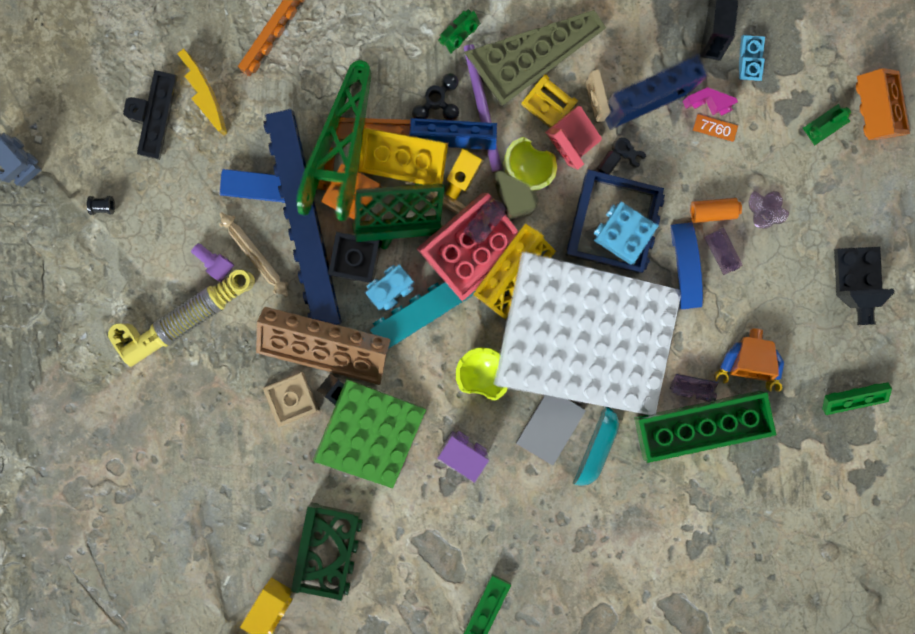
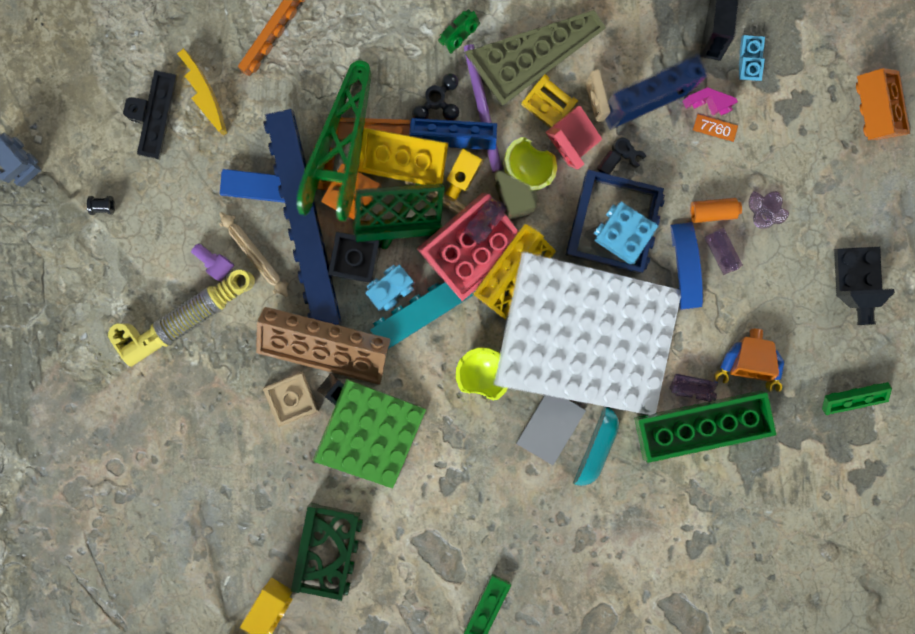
medium lavender brick [437,431,489,483] -> none
green hinge [803,104,851,146] -> none

